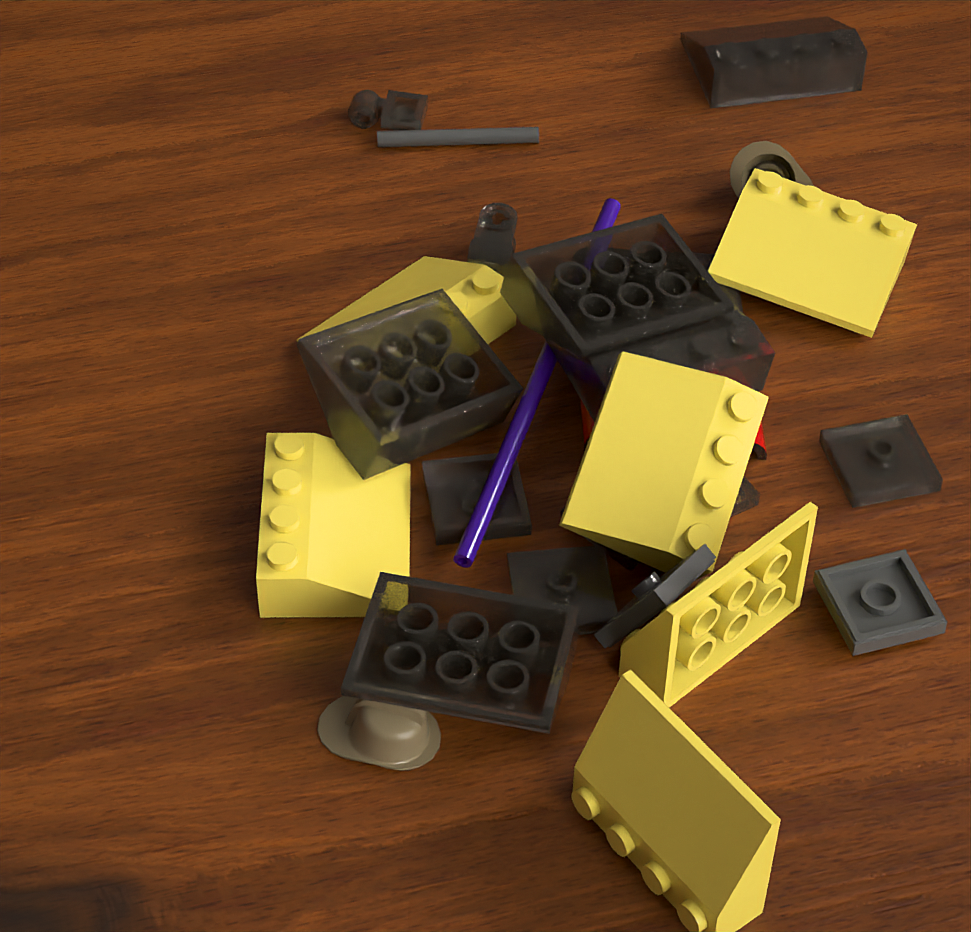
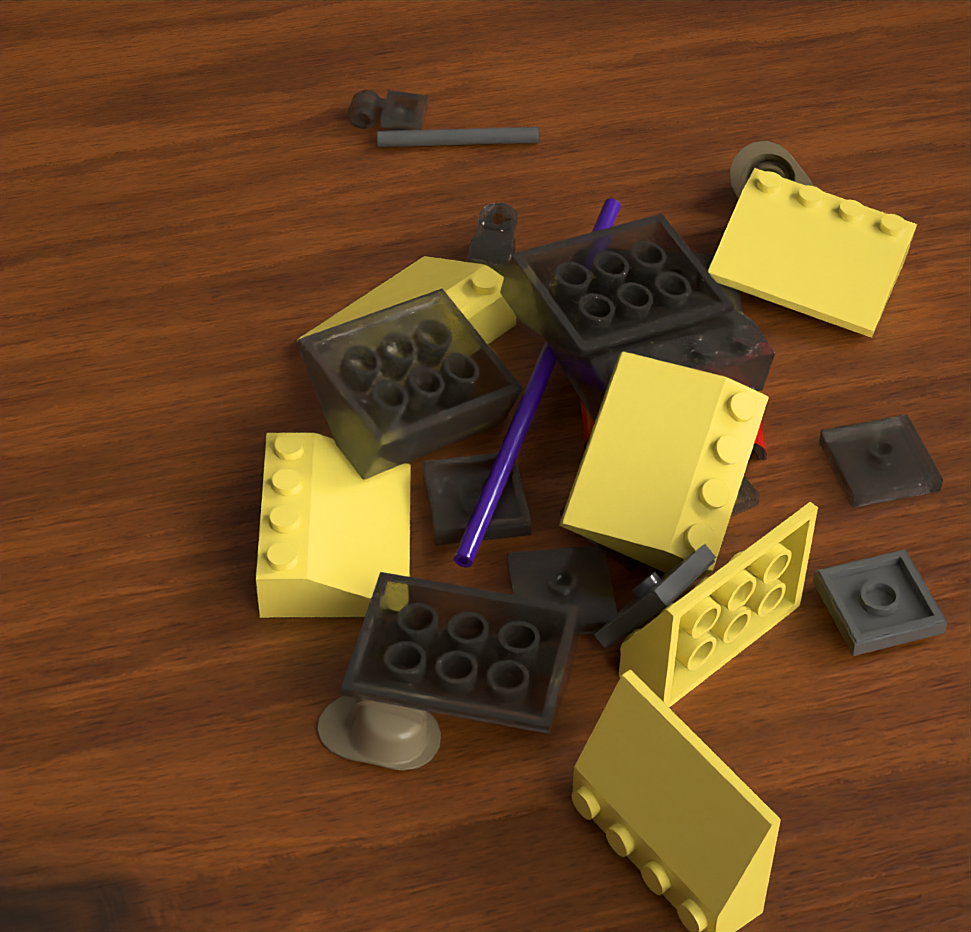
clear smoke slope [680,16,868,108] -> none

